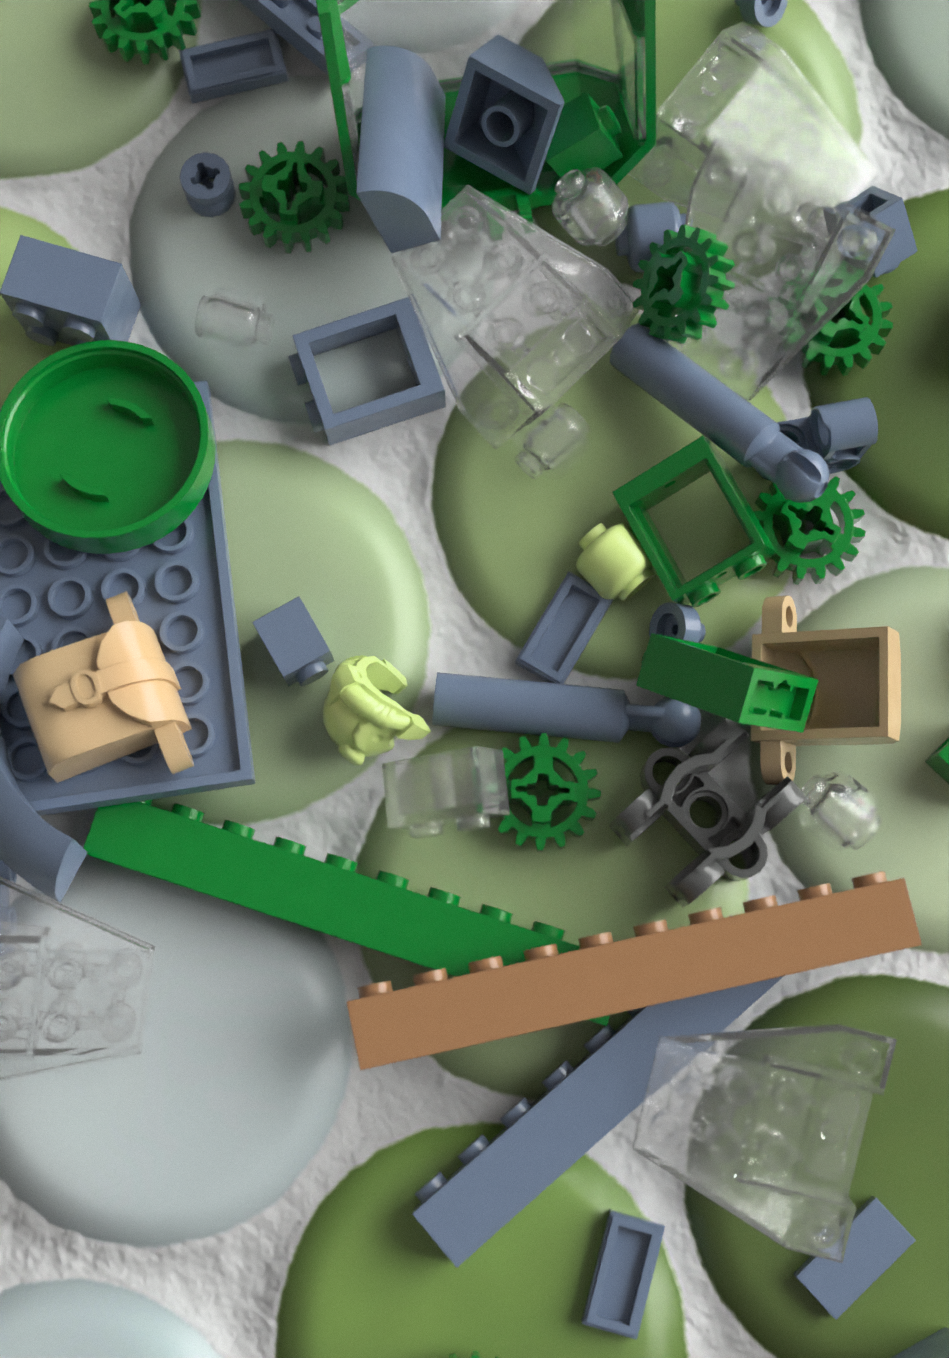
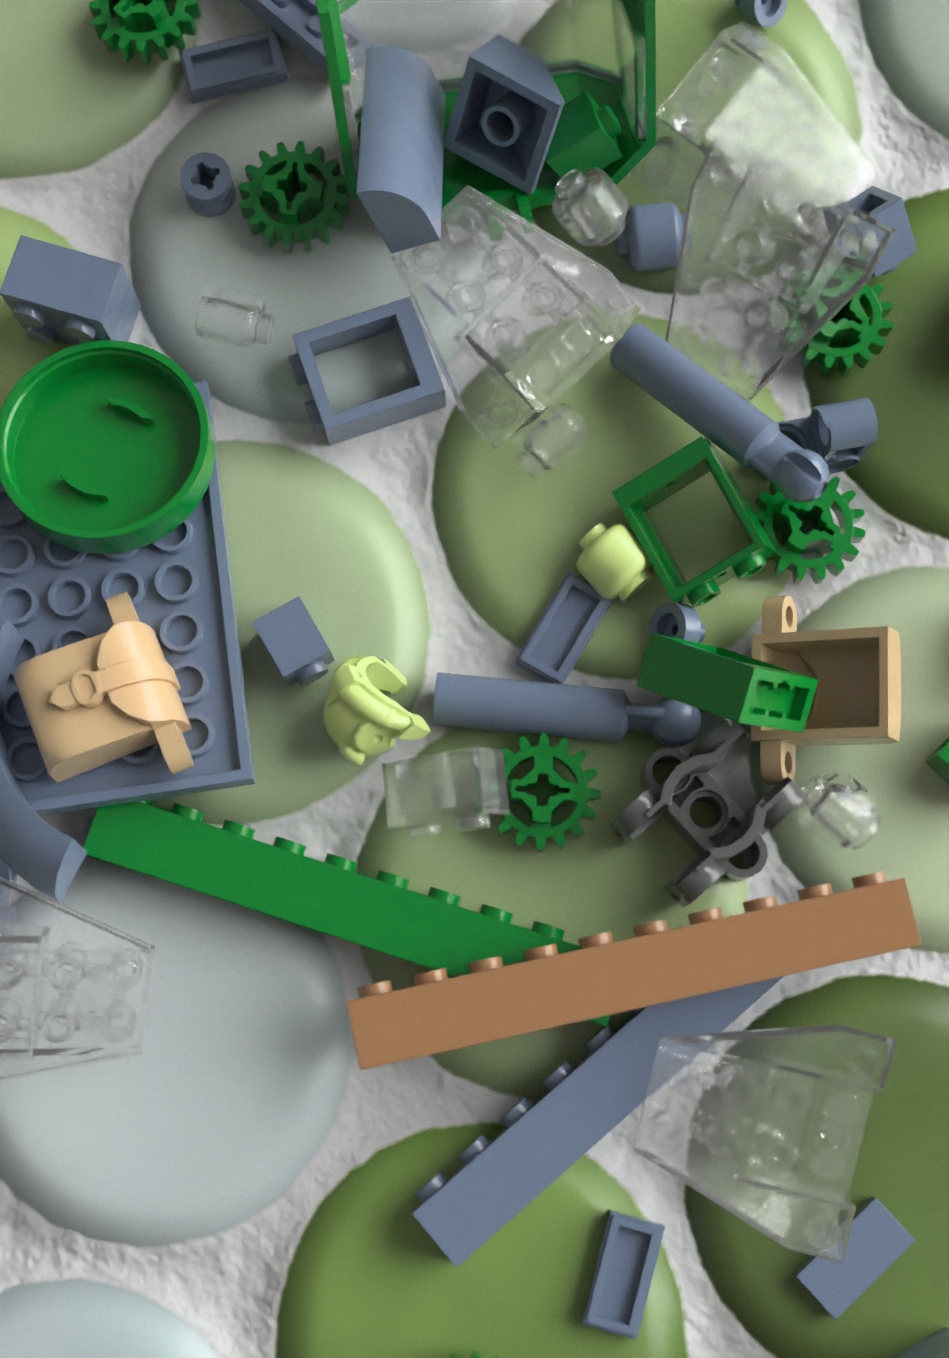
green gear [632,224,735,344] -> none

